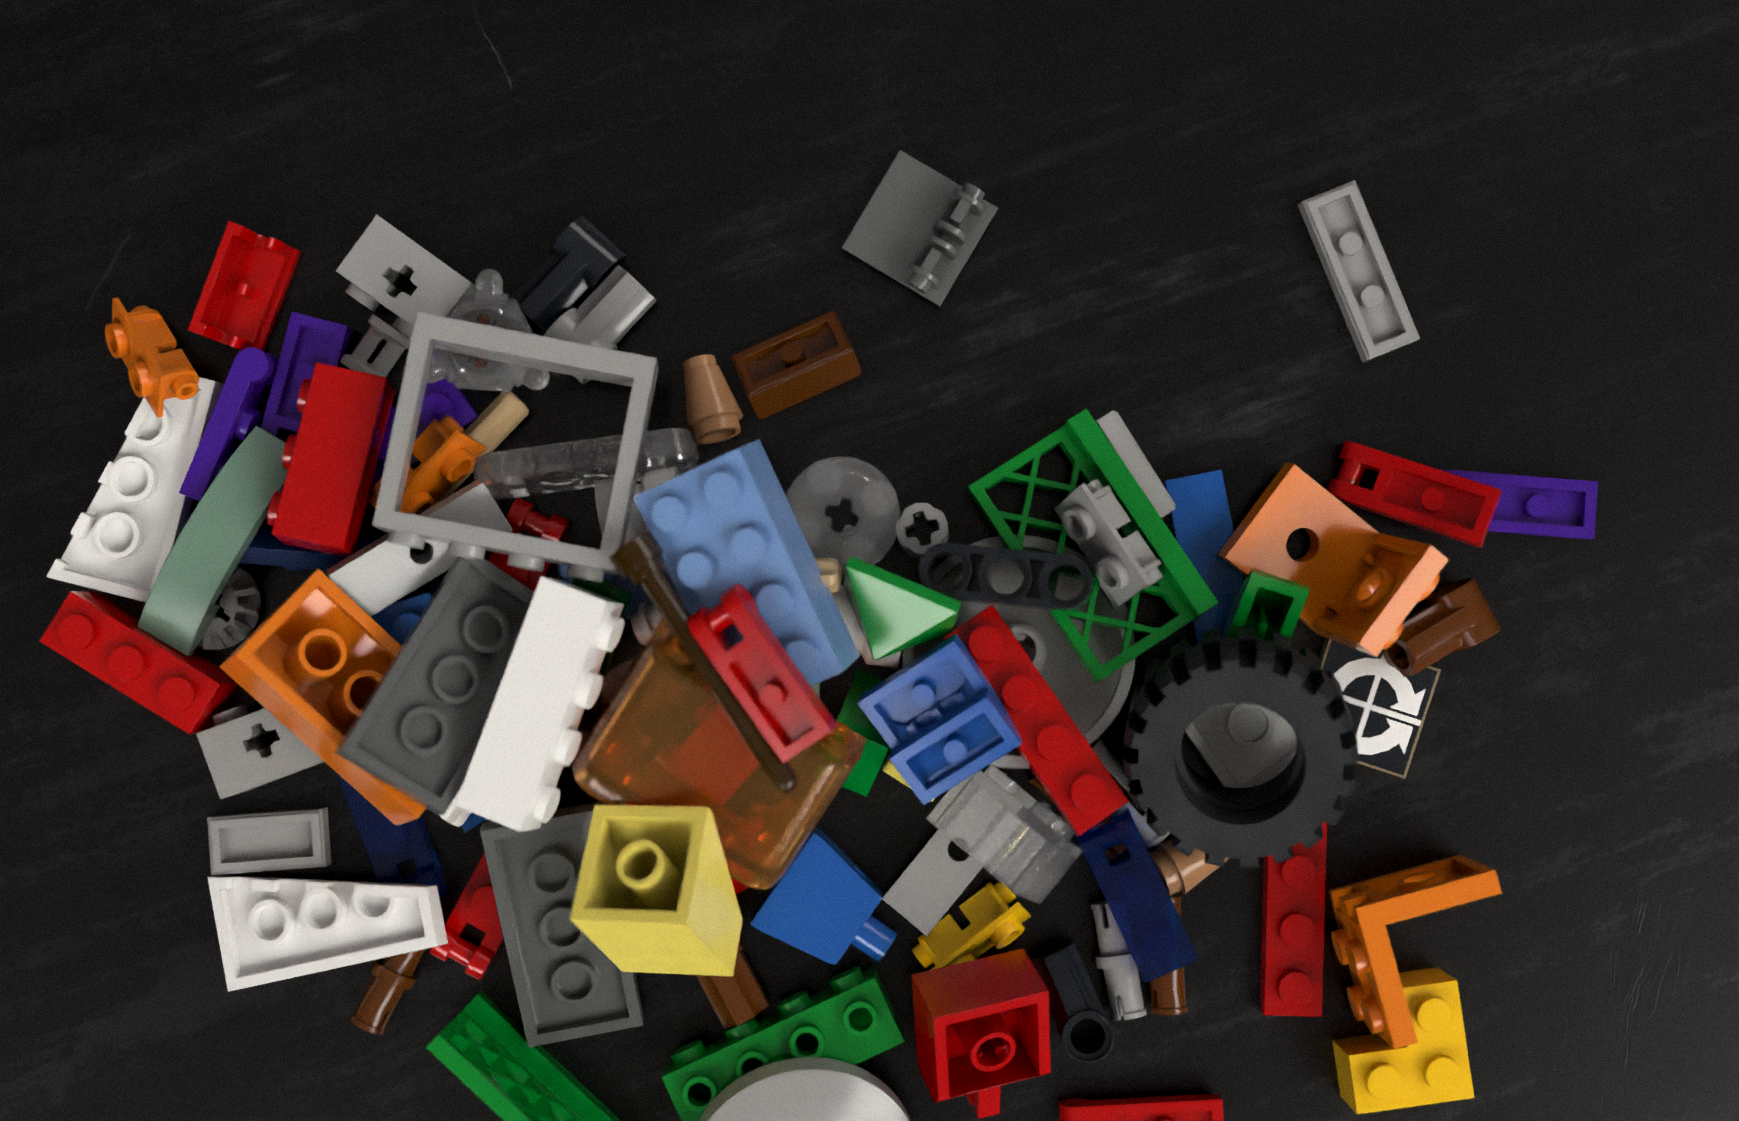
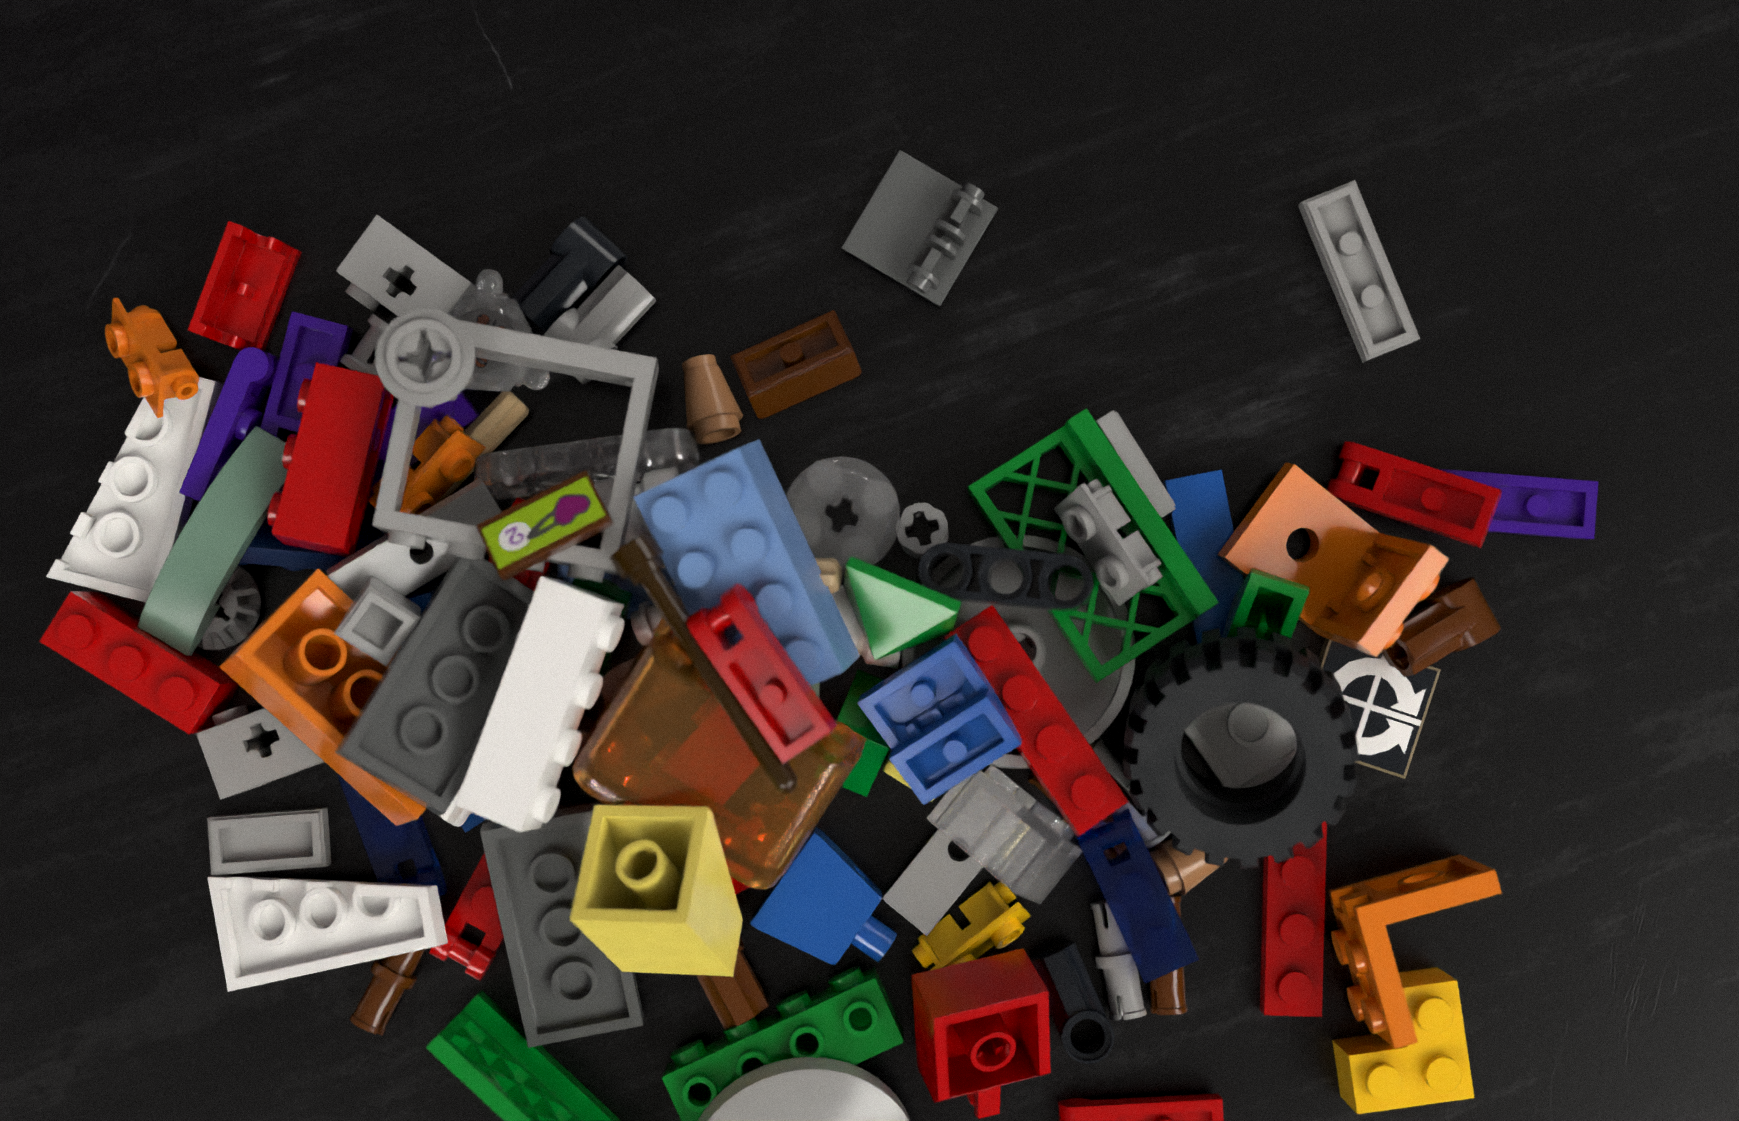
none -> light grey slope [335,576,421,666]
none -> light grey gear [375,309,477,408]
none -> slope [476,470,615,580]

